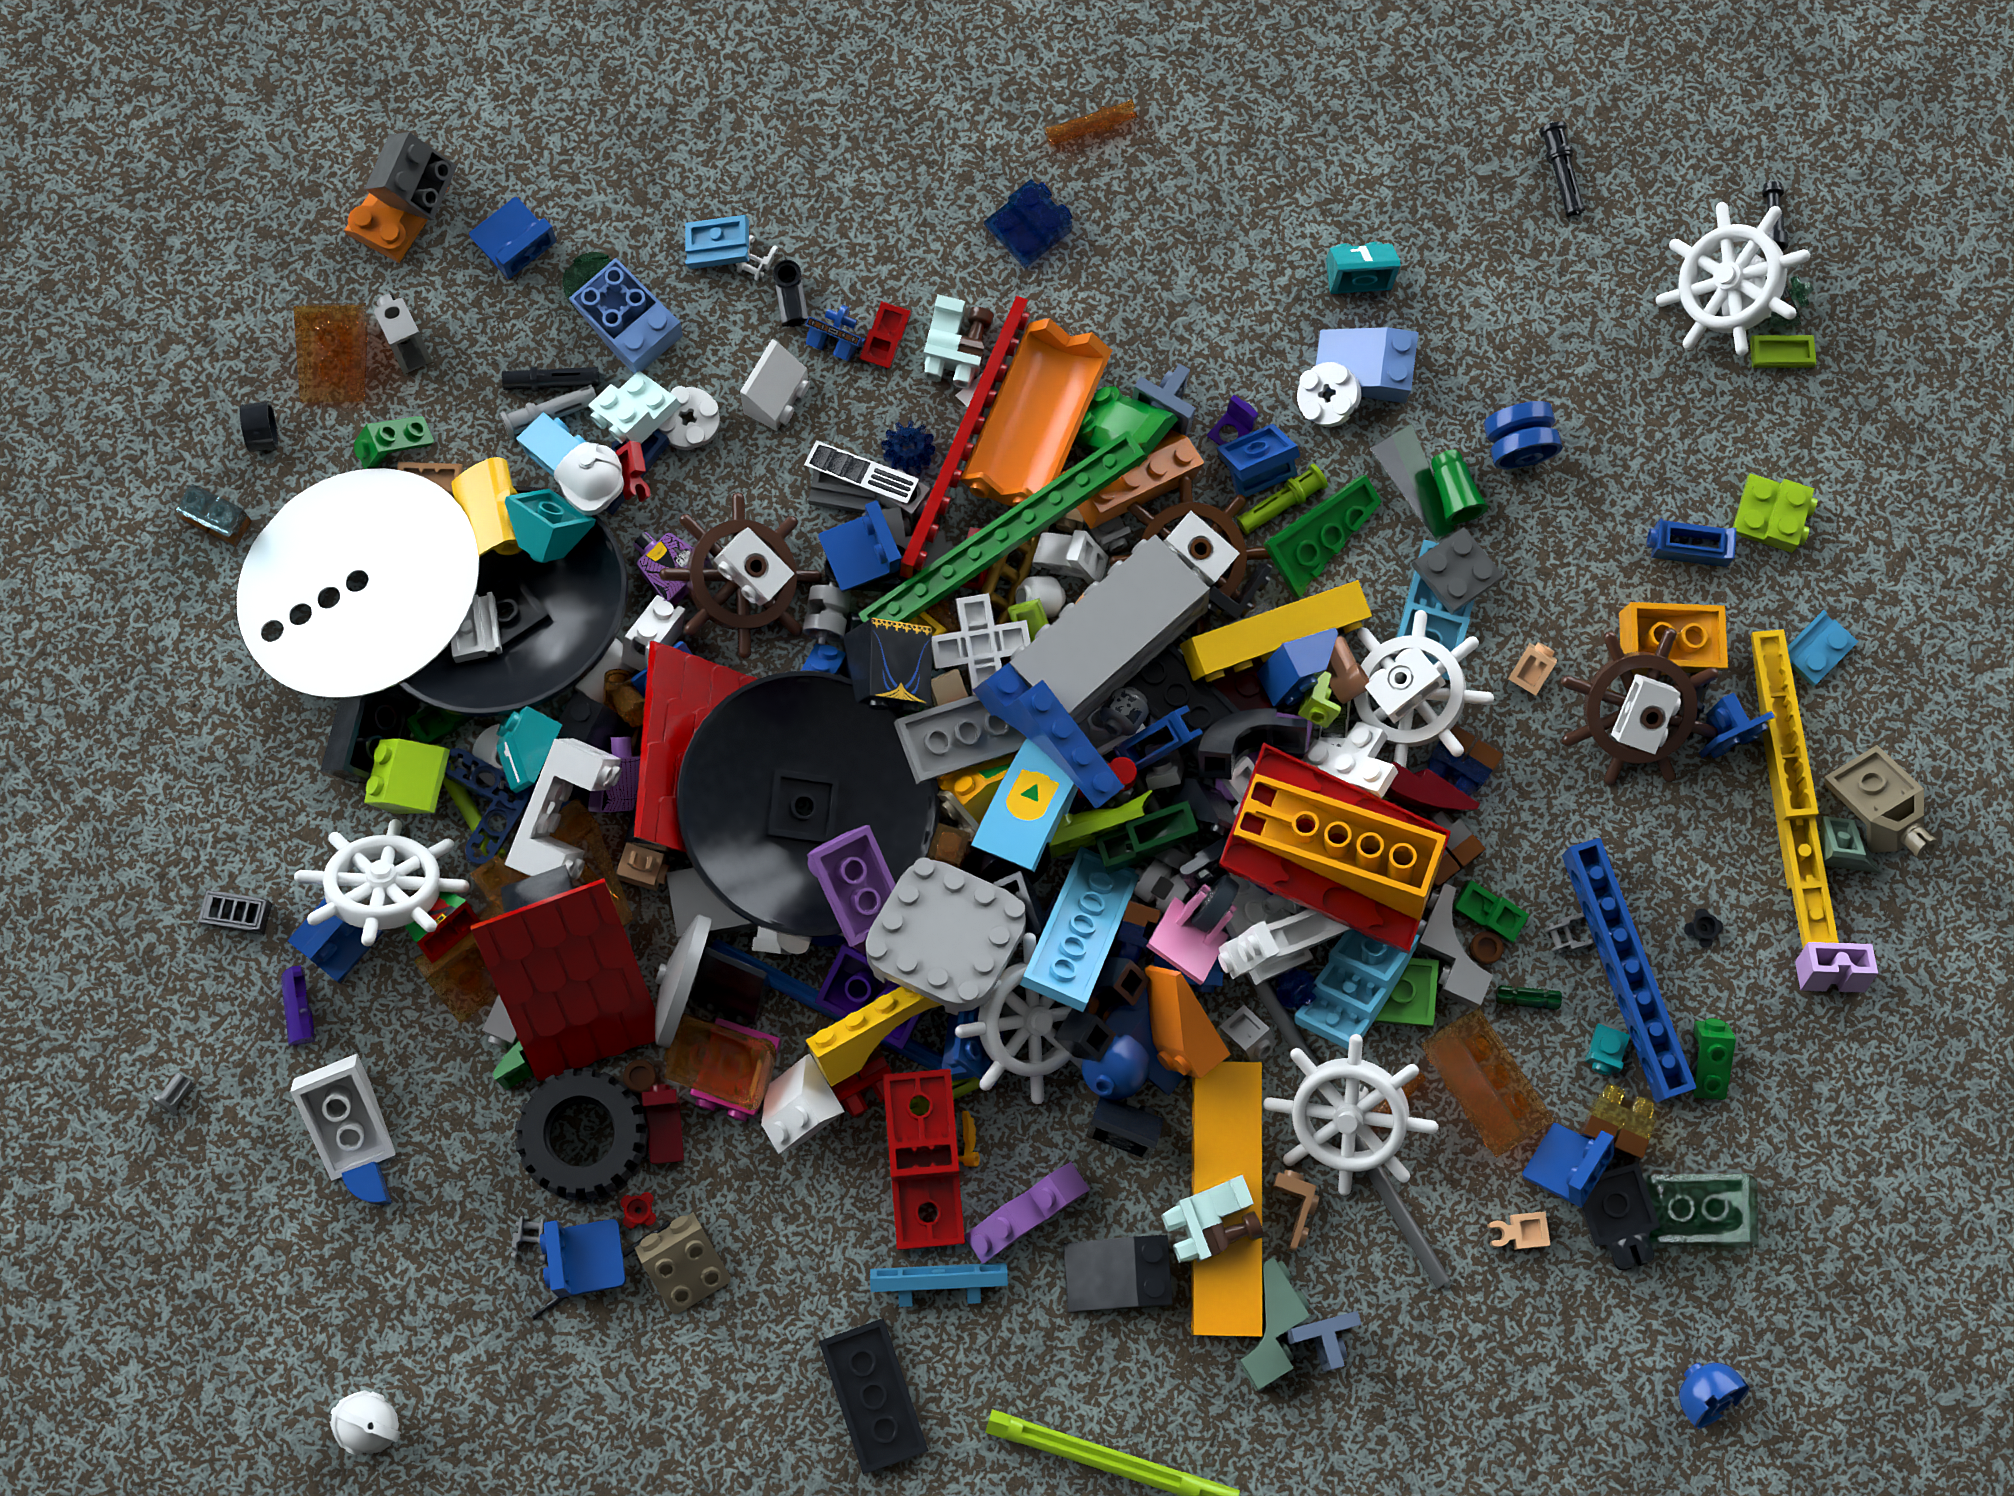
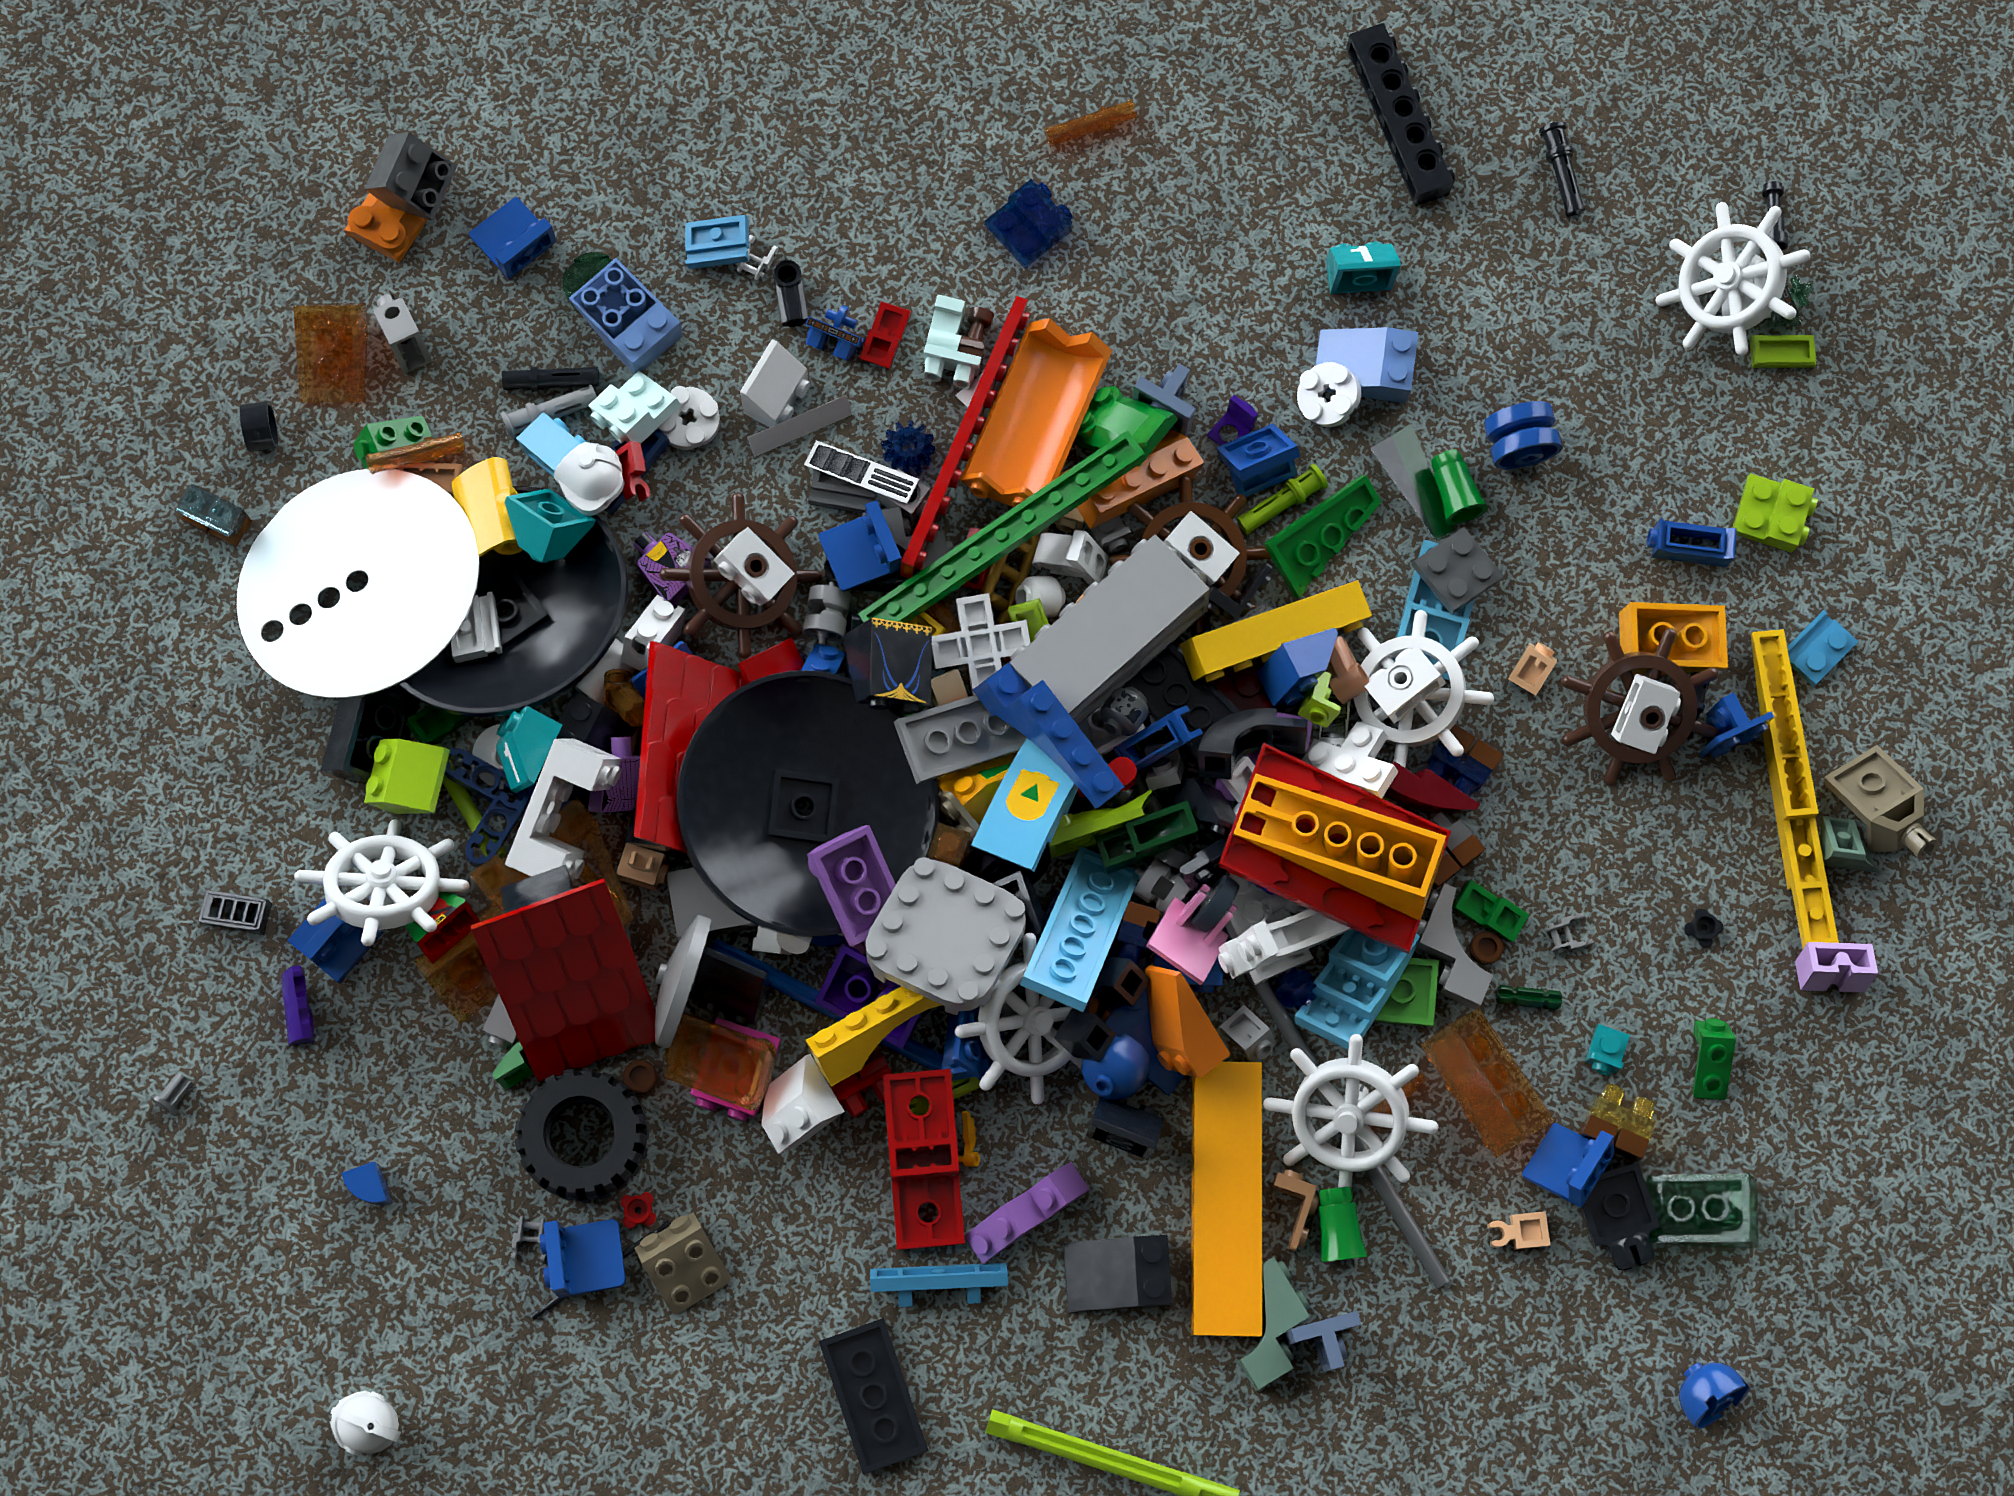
white slope [290,1054,396,1181] -> none
dark red bracket [642,1085,684,1165] -> none
light aqua hips [1161,1175,1264,1263] -> none
blue brick [1561,837,1696,1104] -> none
none -> clear orange pin [366,432,465,474]
none -> red slope [737,637,804,684]
none -> white sticker [747,395,852,457]
none -> green plant [1318,1186,1368,1262]
none -> black brick [1346,23,1455,206]

